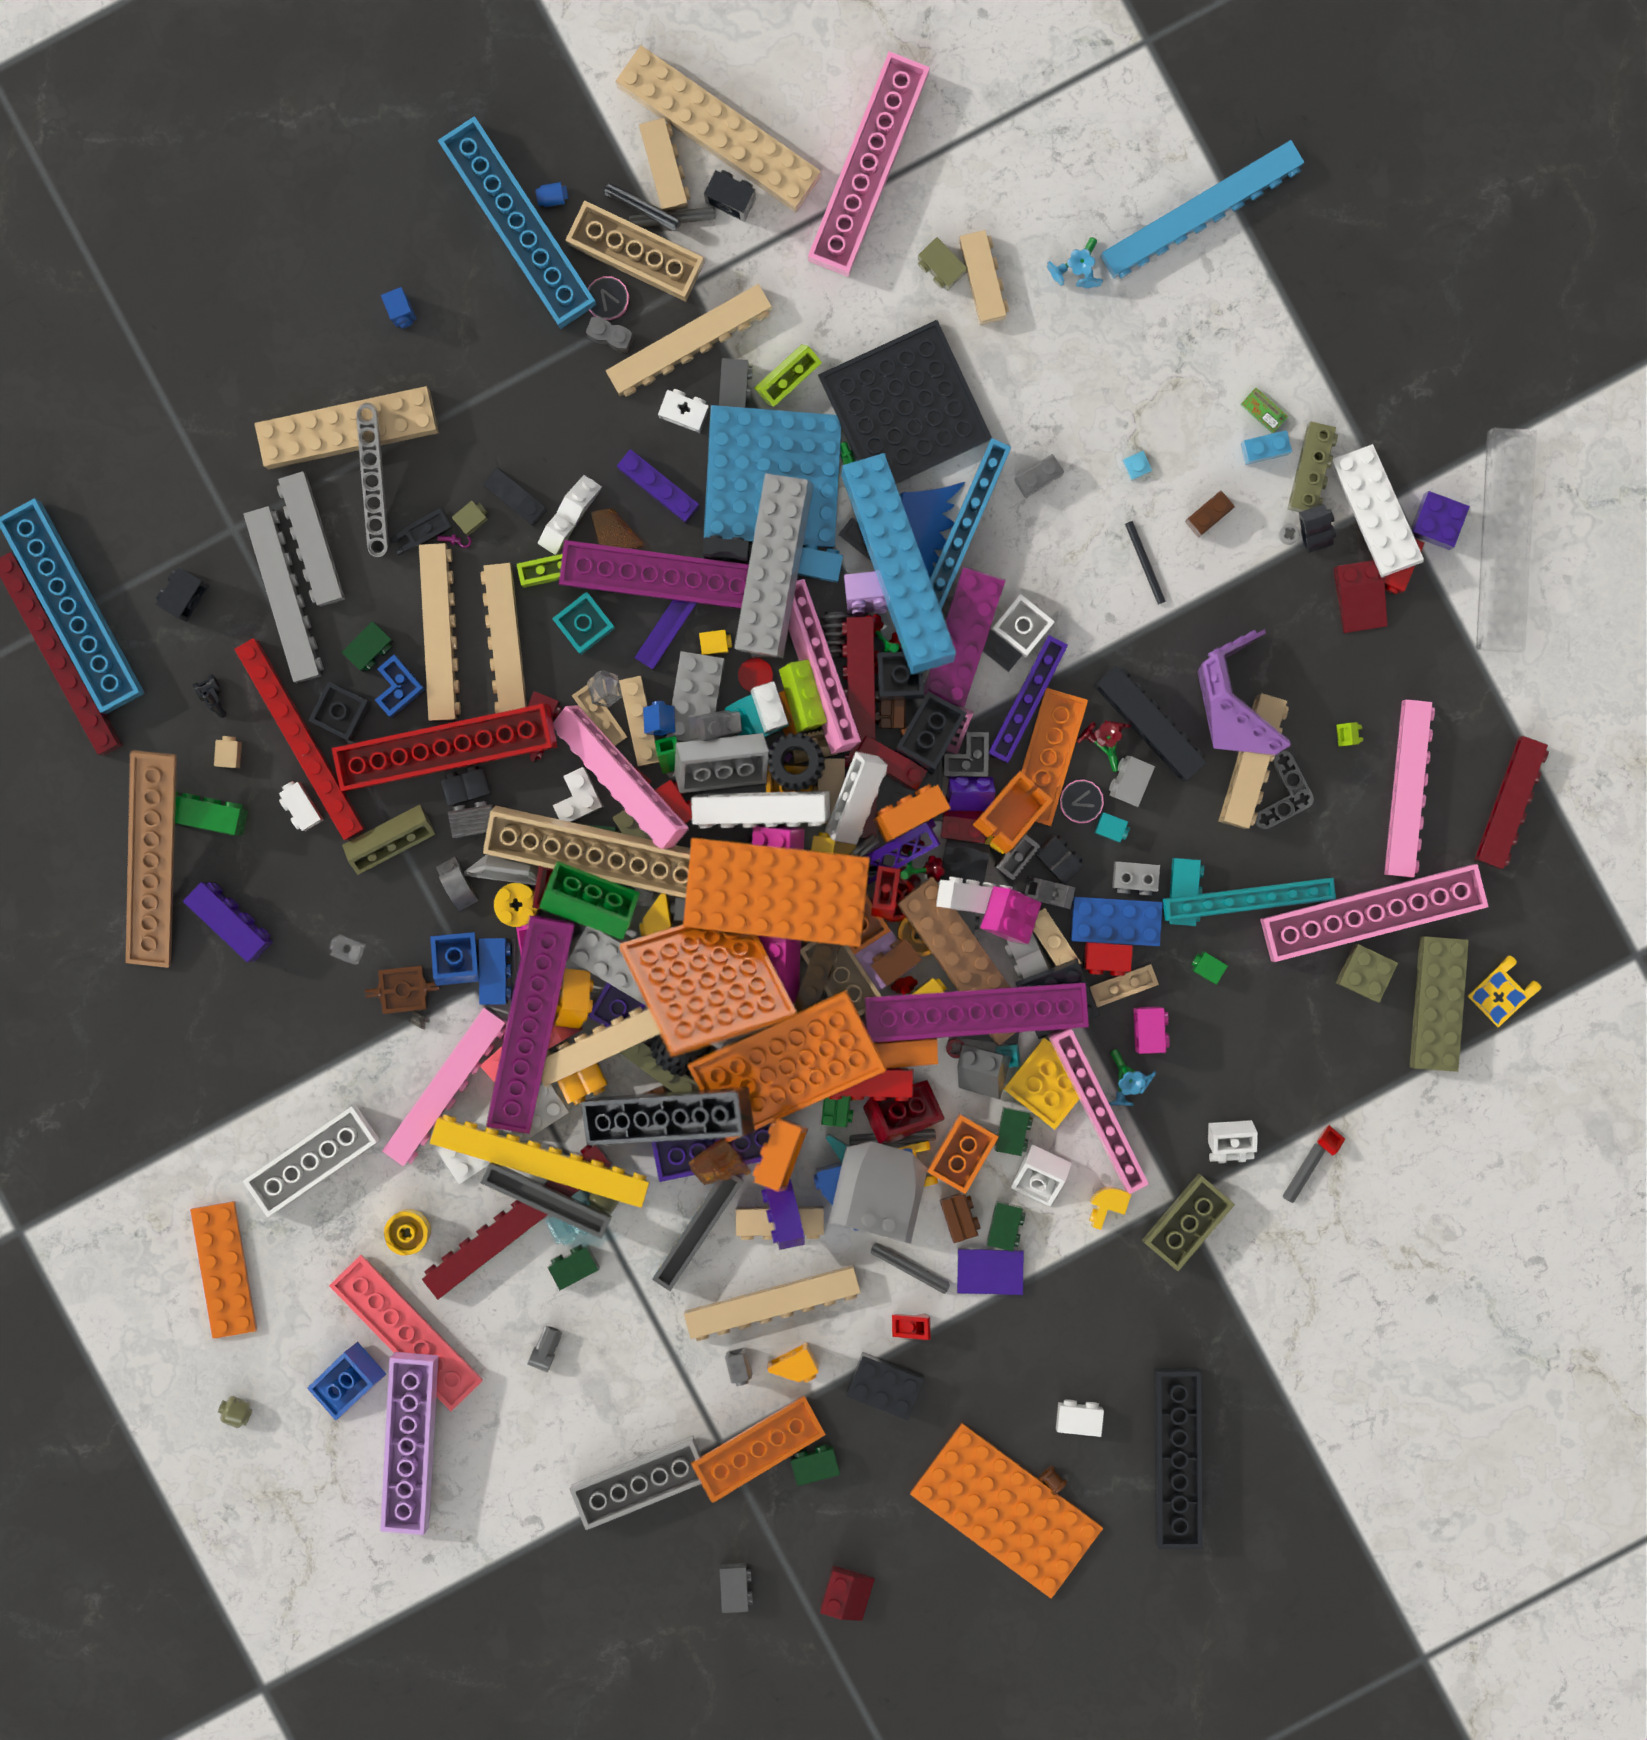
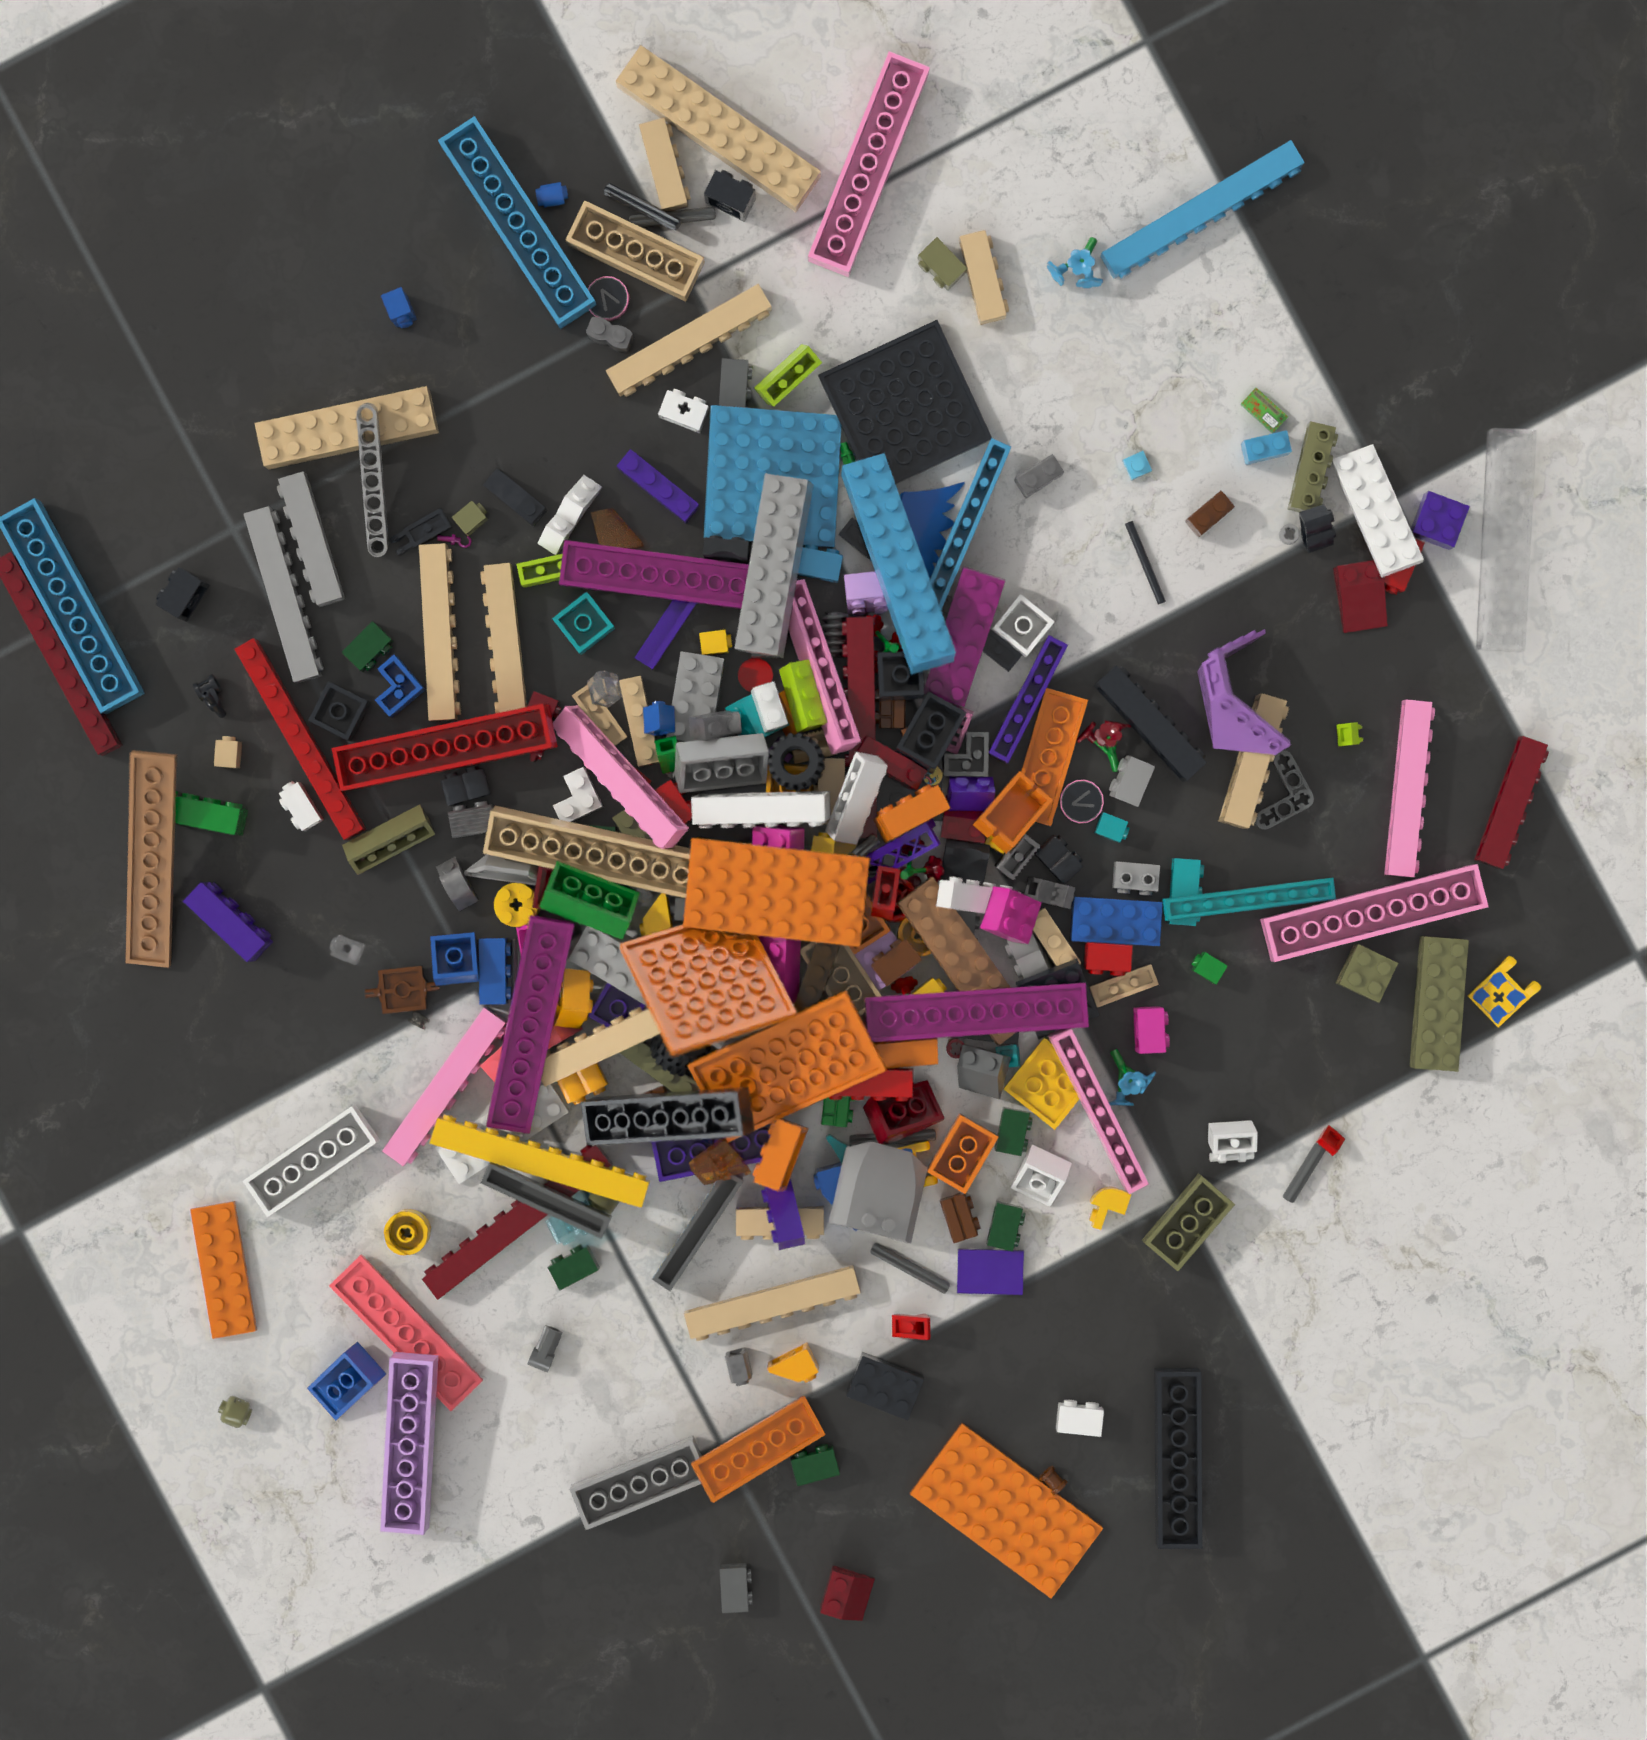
none -> tile [923,766,944,787]

